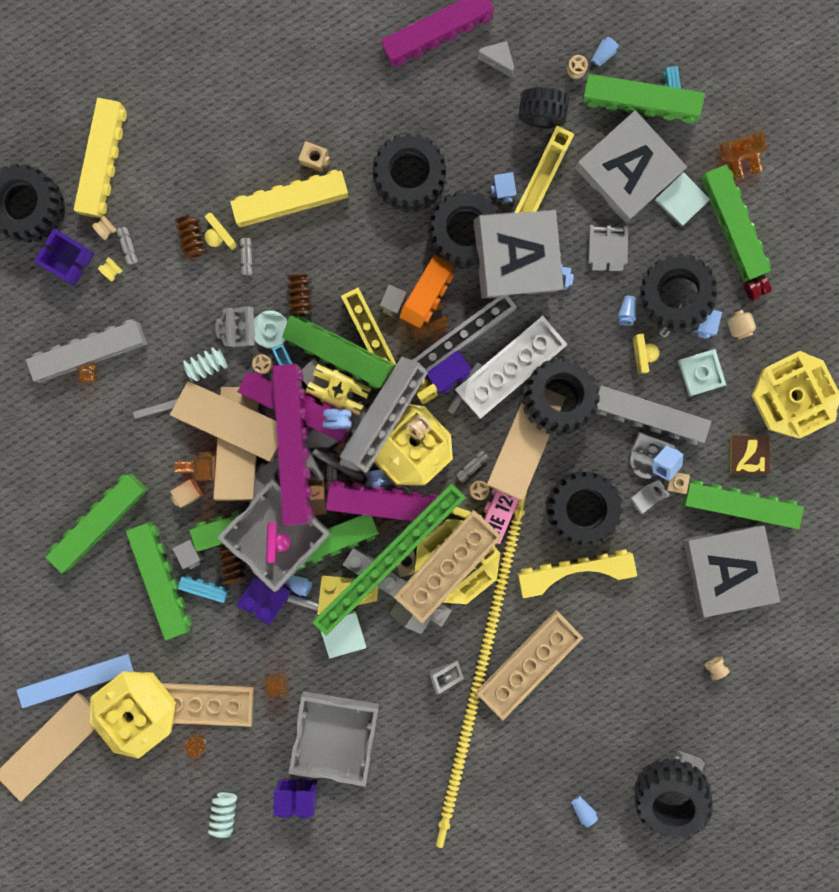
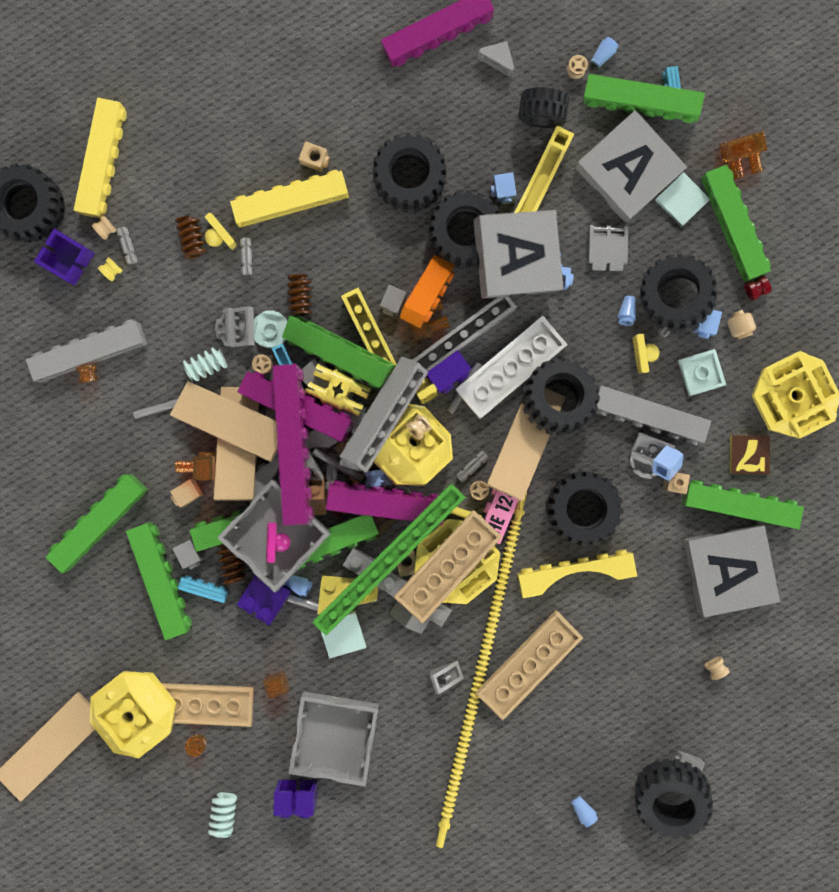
light blue tile [17,654,134,708] -> none
light blue wheel [323,409,351,429] -> none
light grey bracket [630,480,670,514] -> none

